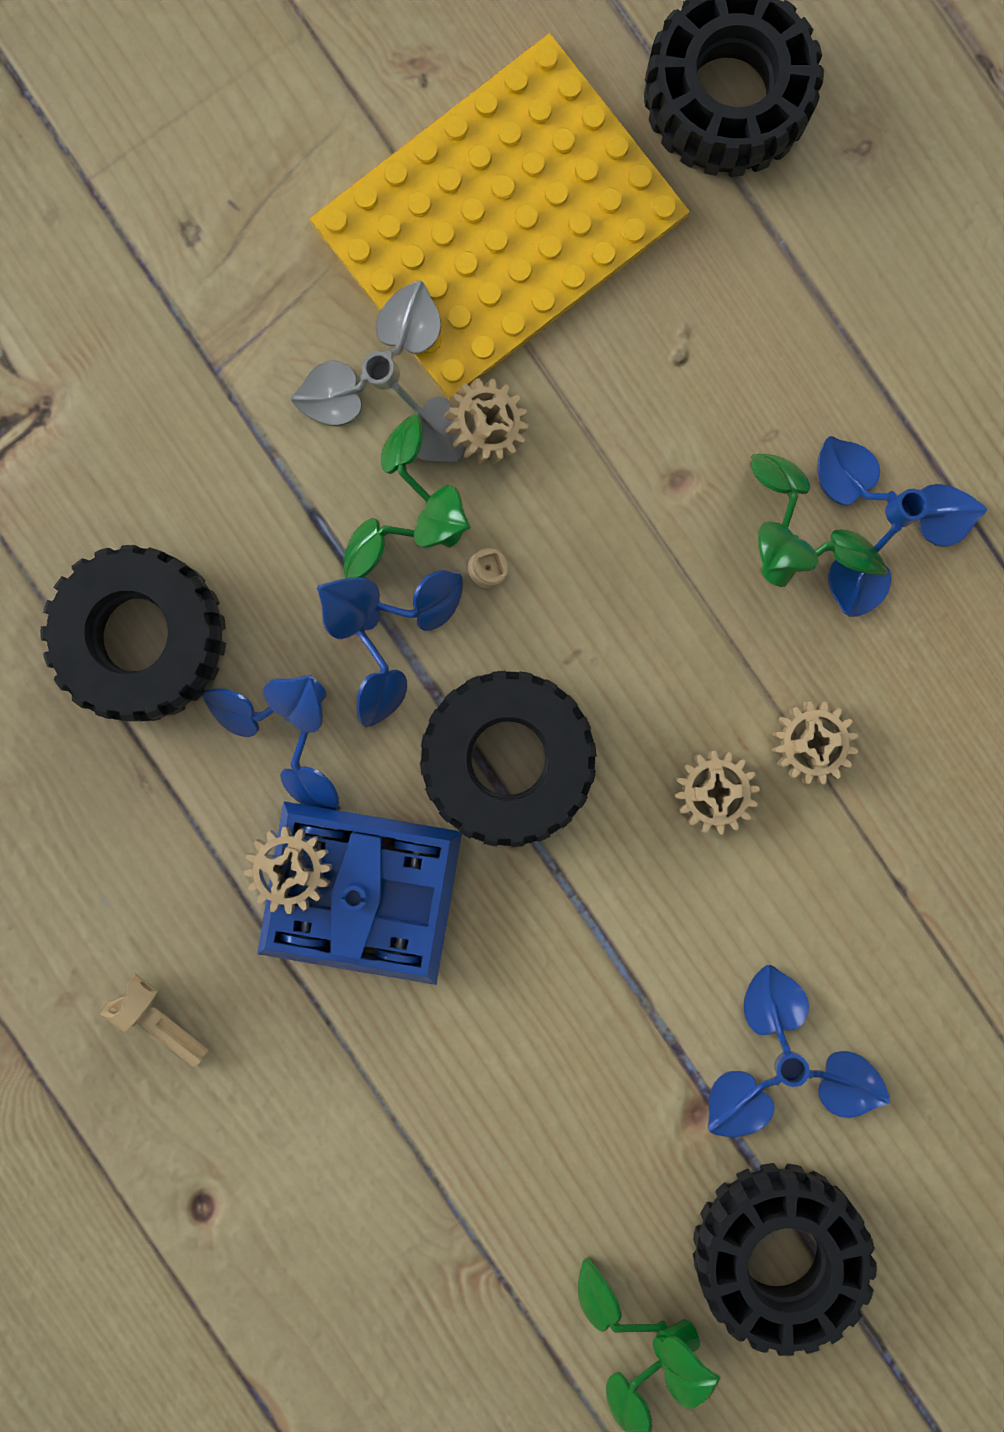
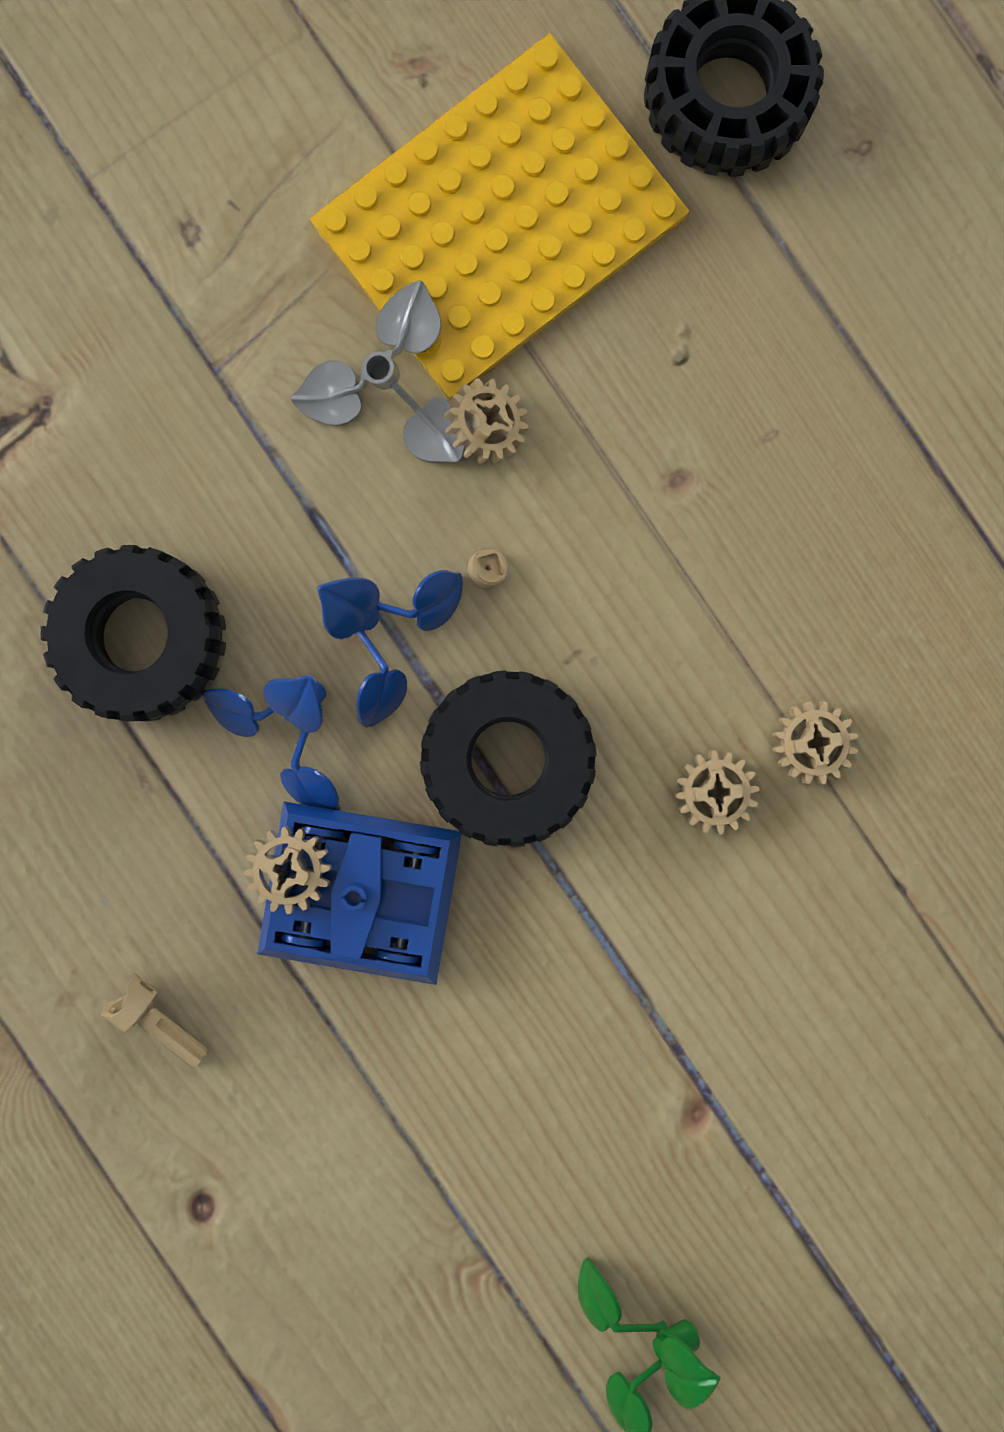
green plant [344,413,471,578] -> none
black tyre [693,1163,877,1356] -> none
blue plant [708,965,890,1137] -> none
green plant [750,453,888,587] -> none
blue plant [817,436,987,617] -> none

